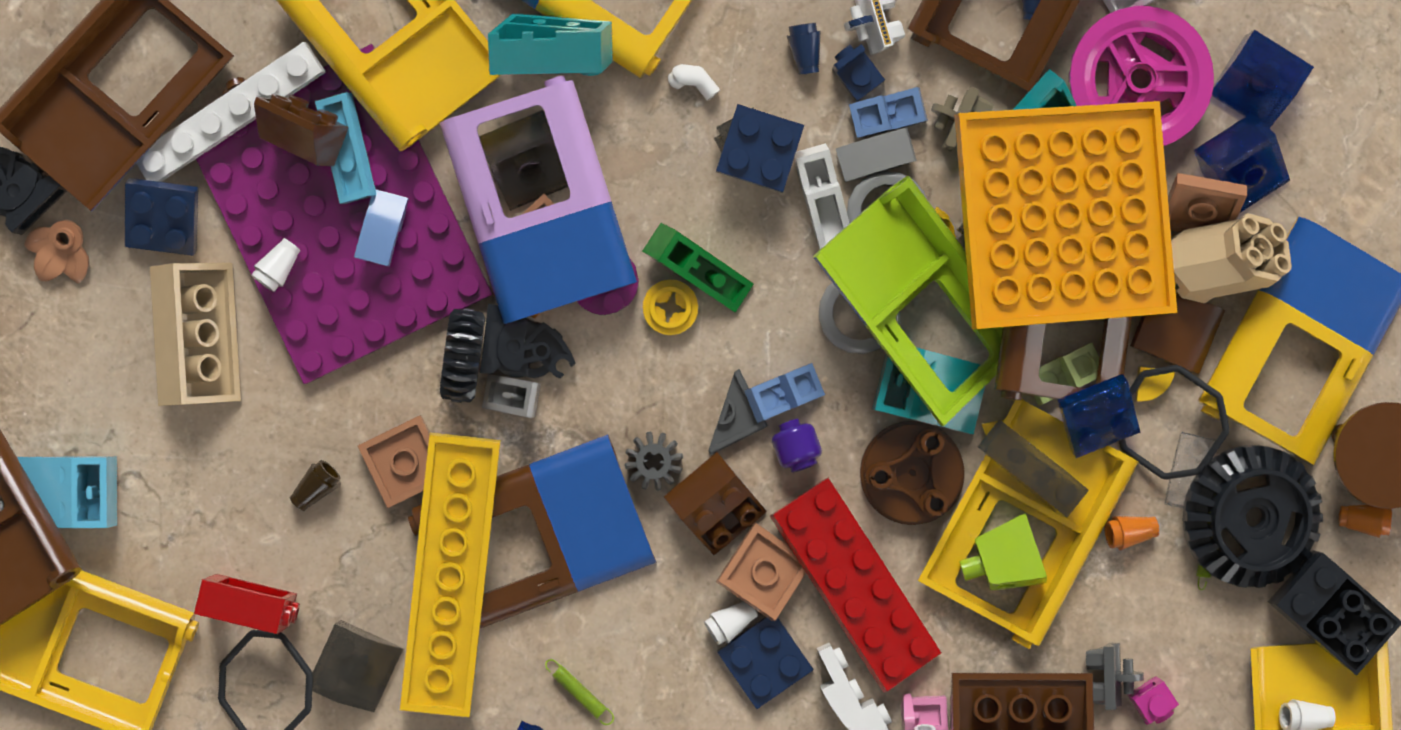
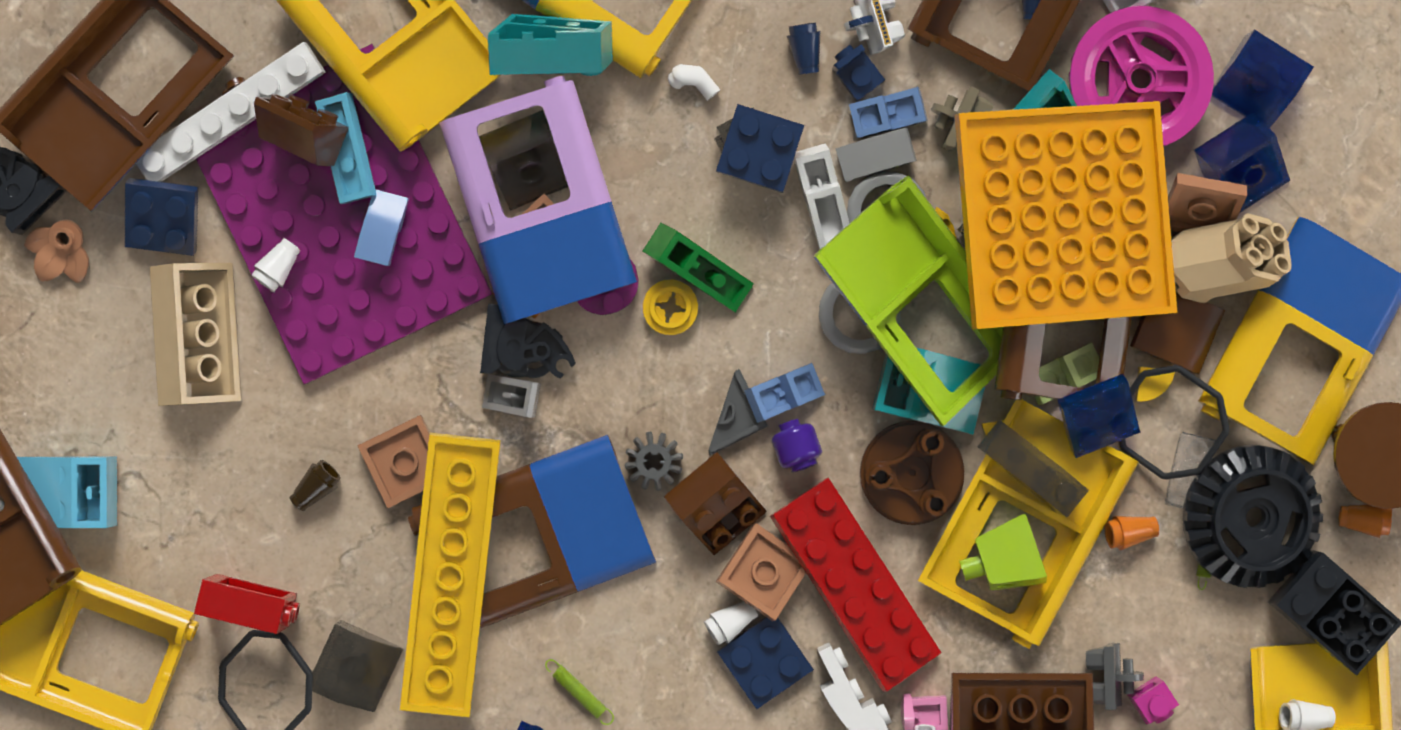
black gear [440,308,485,403] -> none

